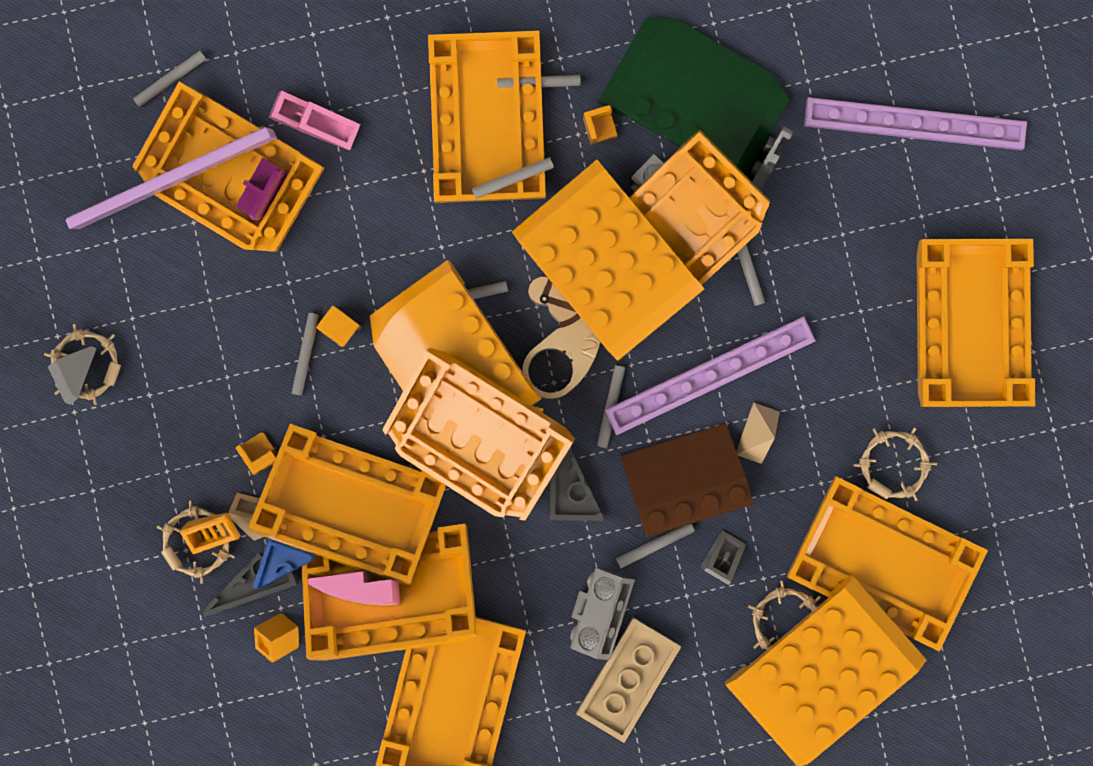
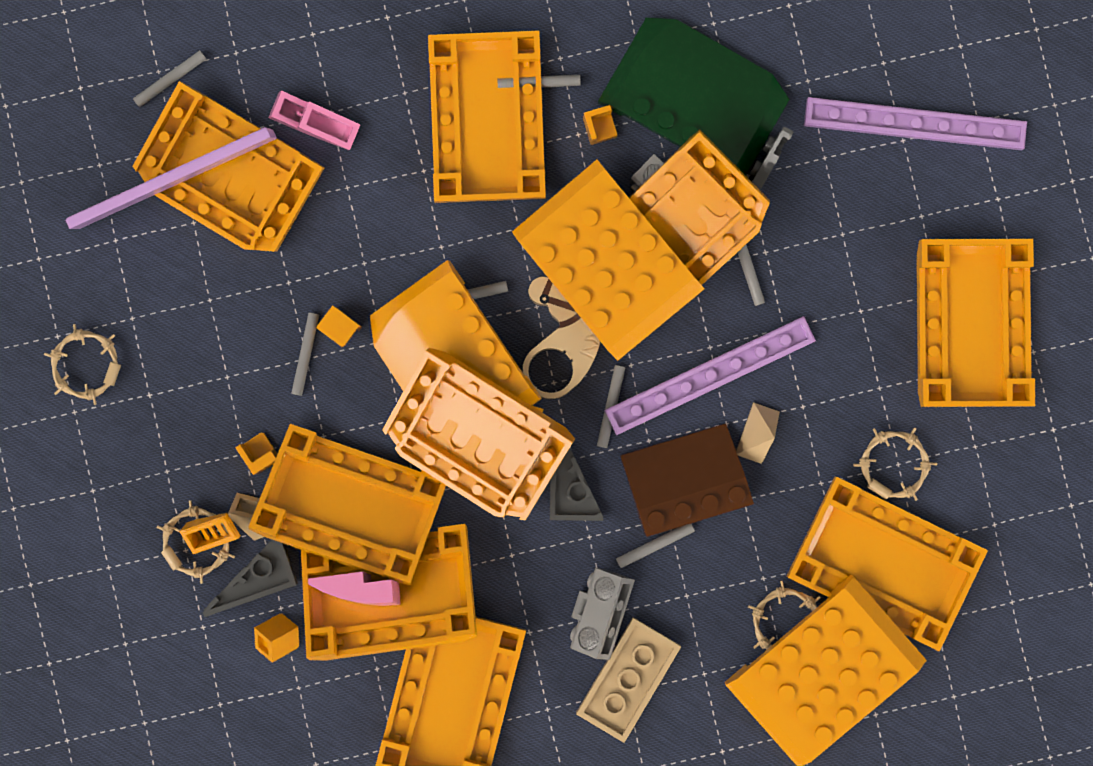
light grey slope [48,346,96,405] -> none
magenta panel [236,158,289,221] -> none
blue tile [253,538,318,589] -> none
light grey bar [472,157,554,198] -> none
light grey slope [700,530,746,585] -> none

